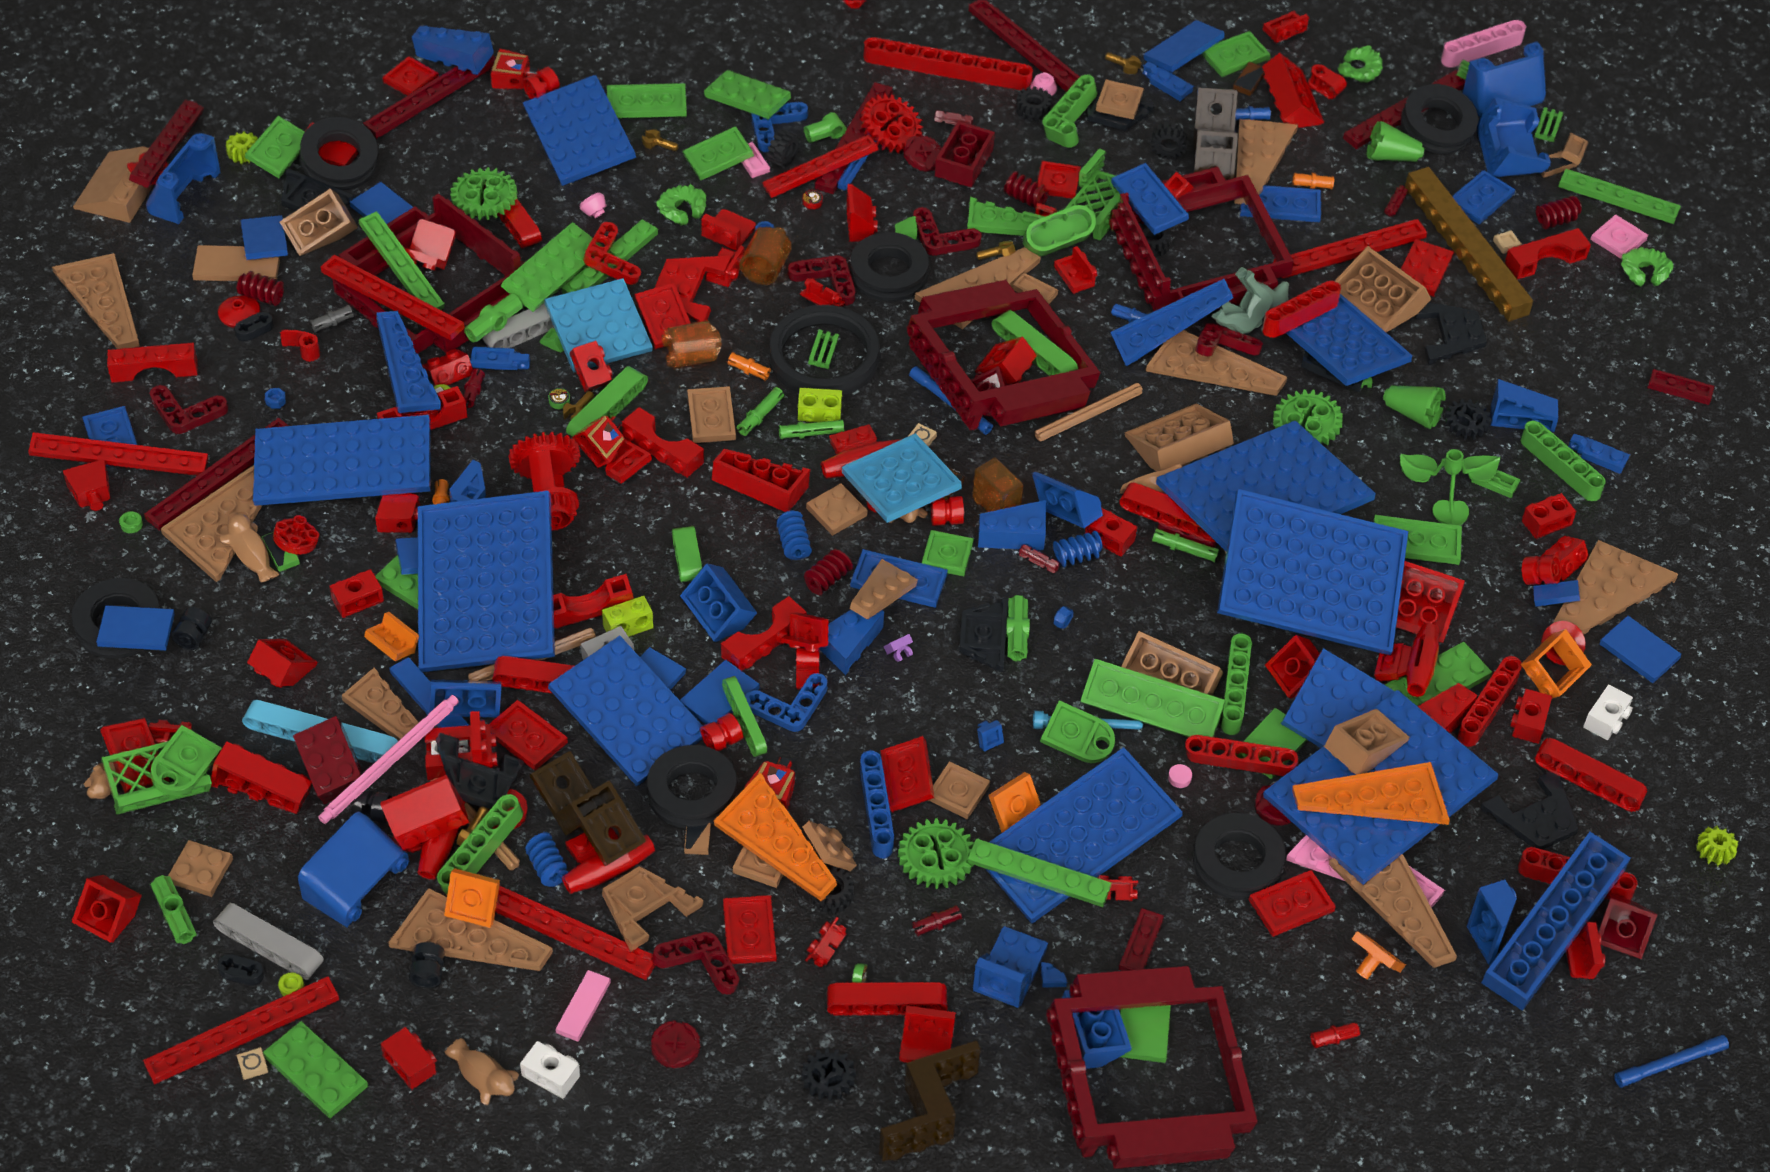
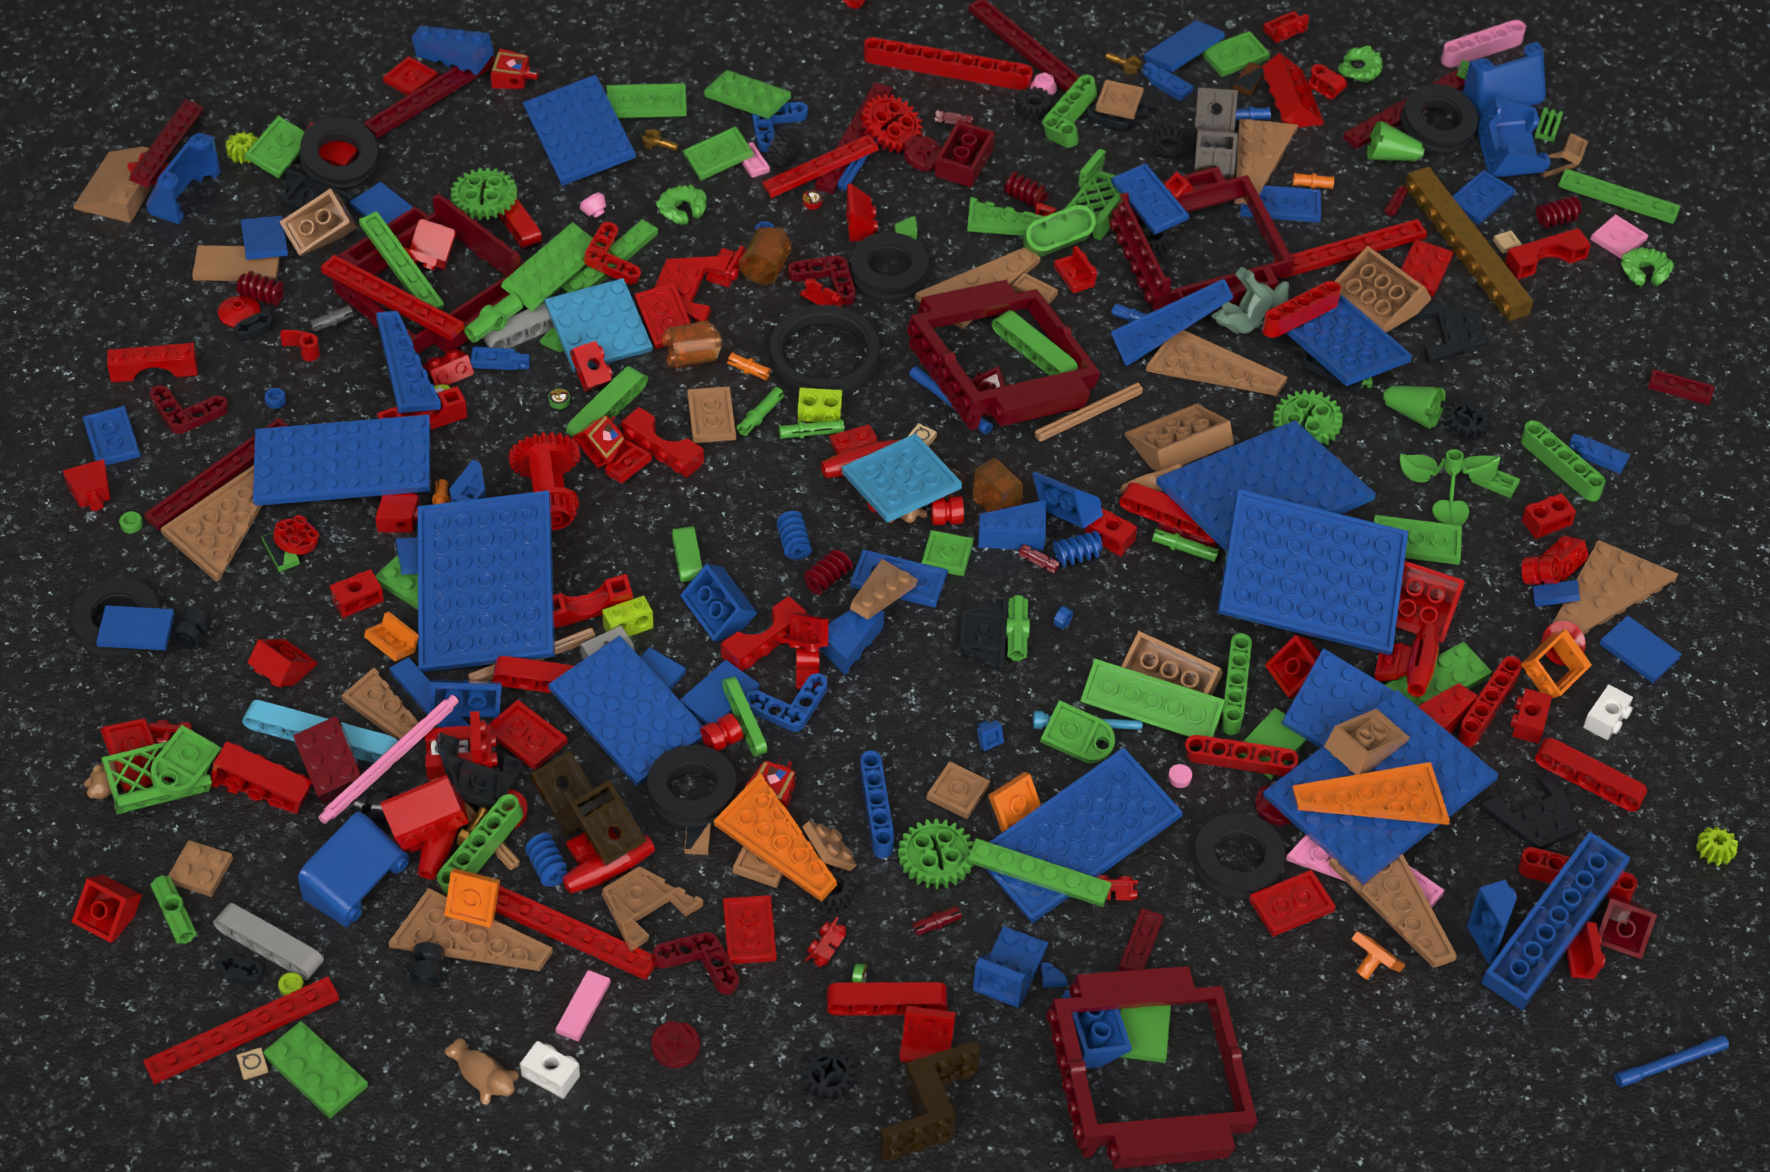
red plate [28,432,209,476] -> none
medium nougat wing [52,253,140,349] -> none
medium nougat animal [220,512,279,583] -> none
red brick [380,1027,437,1090] -> none
dark red pin [463,369,485,408] -> none
red wheel [522,67,560,99] -> none
pearl gold bar [563,391,594,420] -> none
red bracket [701,209,756,251] -> none
red wedge [712,449,810,512] -> none
bright green piece [804,113,846,143] -> none
medium nougat plate [806,483,868,536] -> none
bright green tile [808,330,839,369] -> none
red plate [880,736,934,812] -> none
medium lavender tile [884,634,913,662] -> none
dark red beam [913,207,982,256] -> none
red slope [975,336,1037,384] -> none
pearl gold bar [976,241,1016,260] -> none
red tile [1037,161,1081,199] -> none
dark red beam [1195,323,1263,357] -> none
red axle [1310,1023,1360,1048] -> none
blue wedge [1491,379,1558,432] -> none

